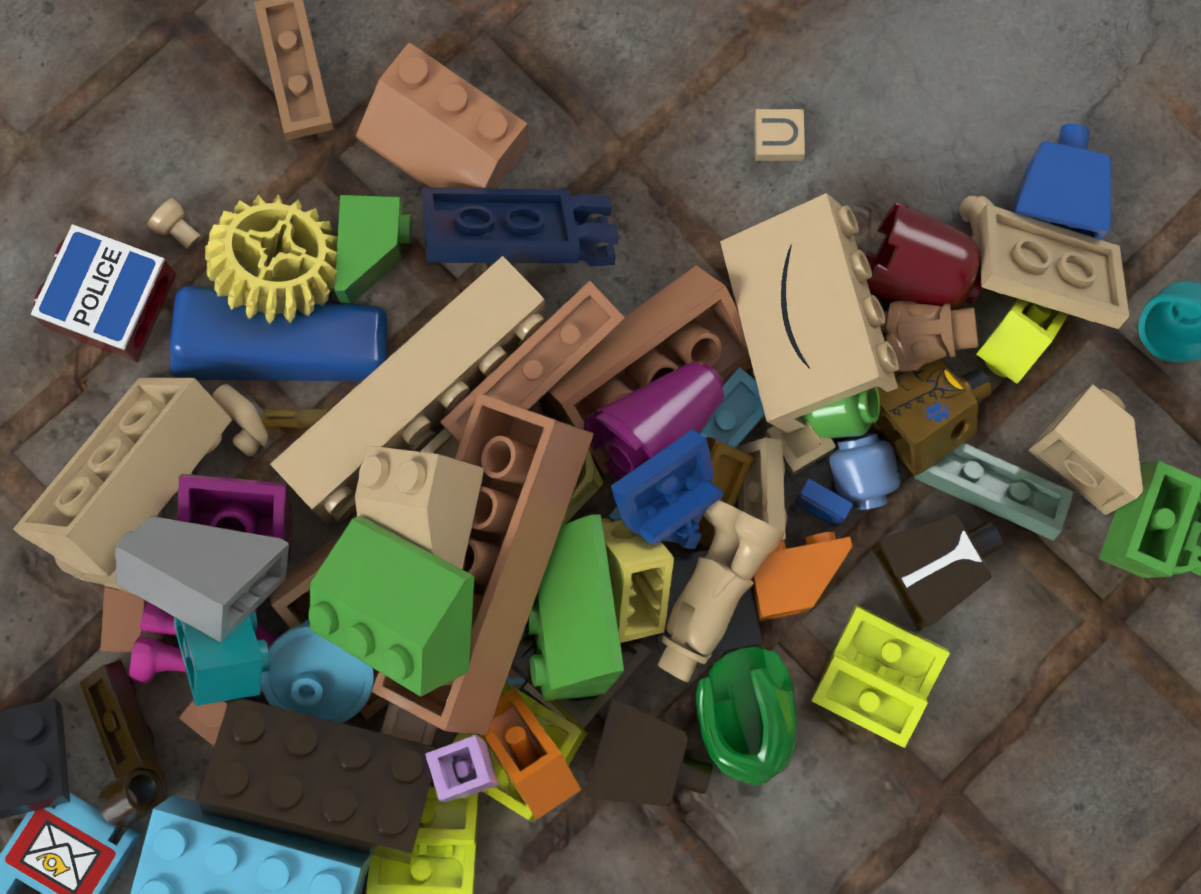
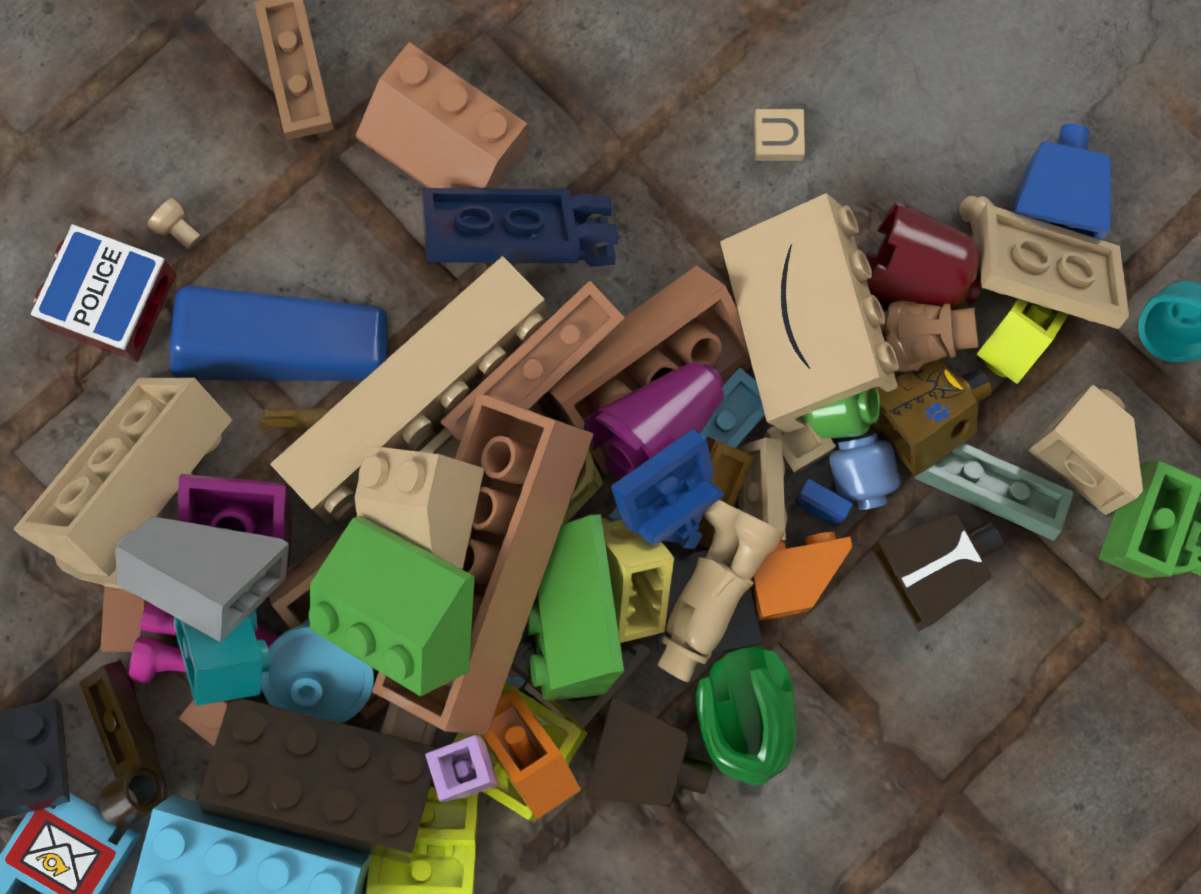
light yellow gear [205,194,338,324] -> none
tan arm [212,384,268,457] -> none
bright green slope [334,195,413,303] -> none
neon yellow slope [811,604,950,748] -> none

